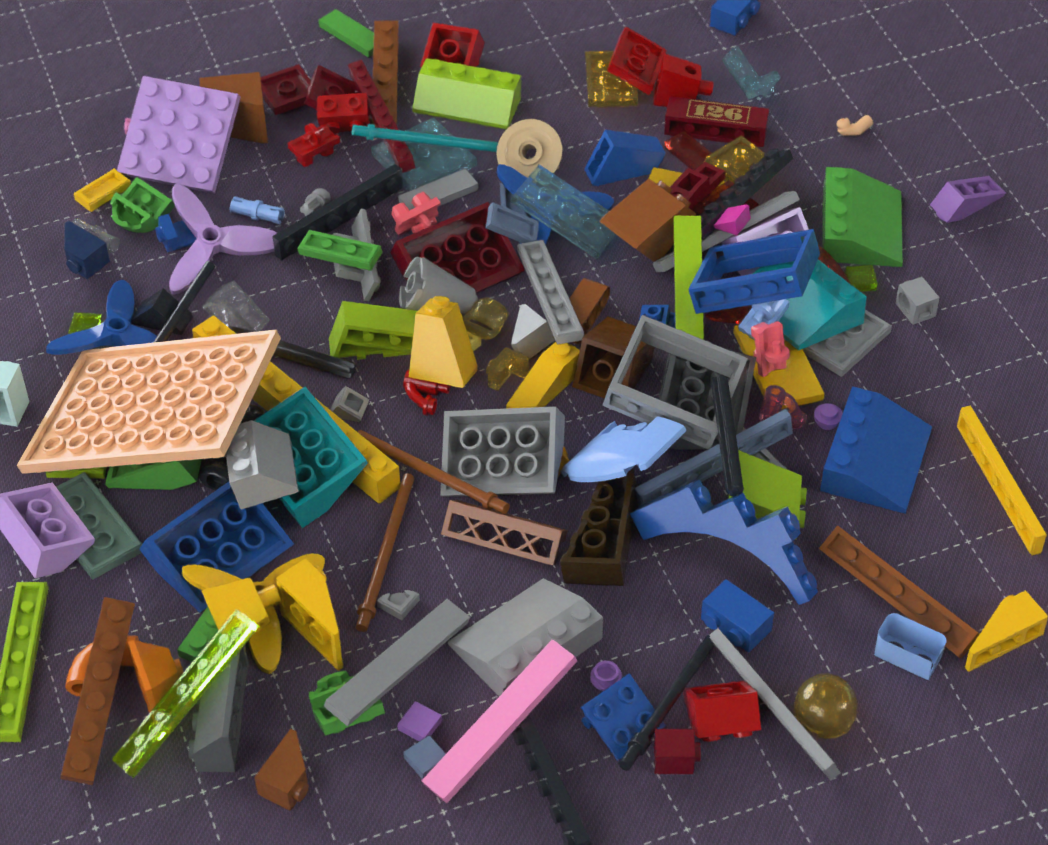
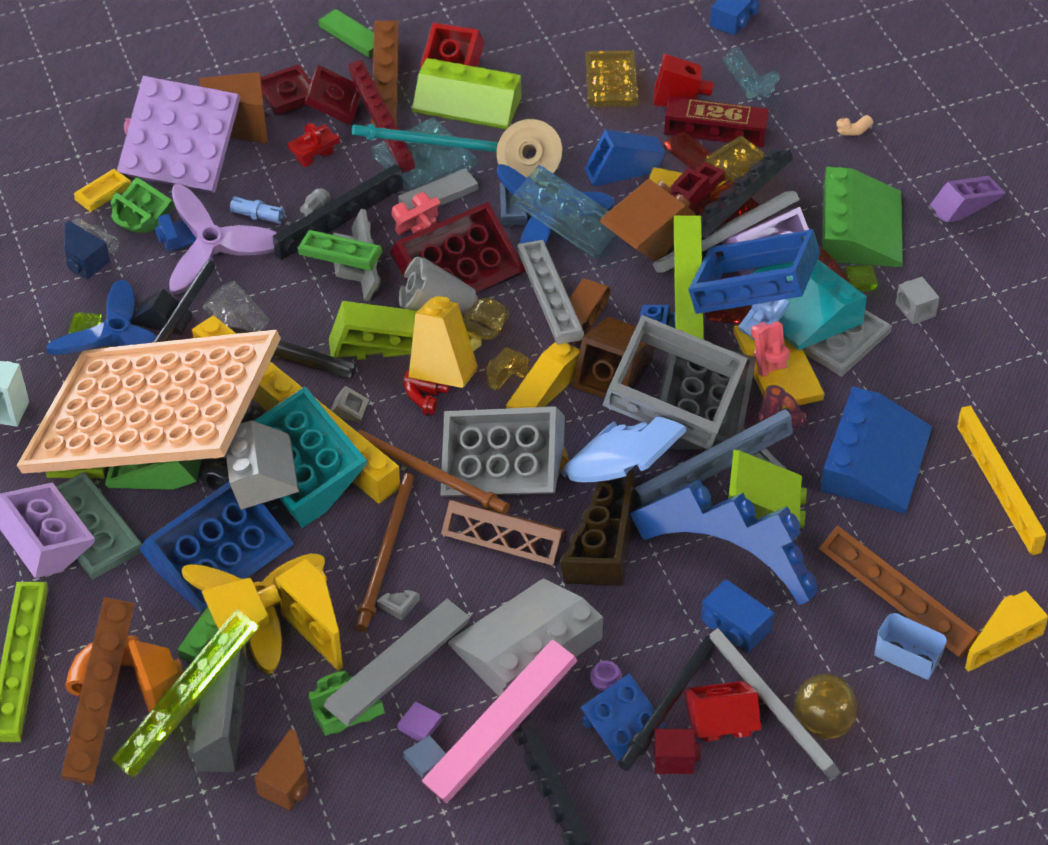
red bracket [317,93,371,134] -> none
sand blue tile [486,202,539,243] -> none
light grey slope [511,304,555,363] -> none
red tile [606,26,667,95] -> none
black axle [711,374,744,497] -> none
dark pink slope [714,205,751,235] -> none
medium lavender plate [814,403,843,430] -> none

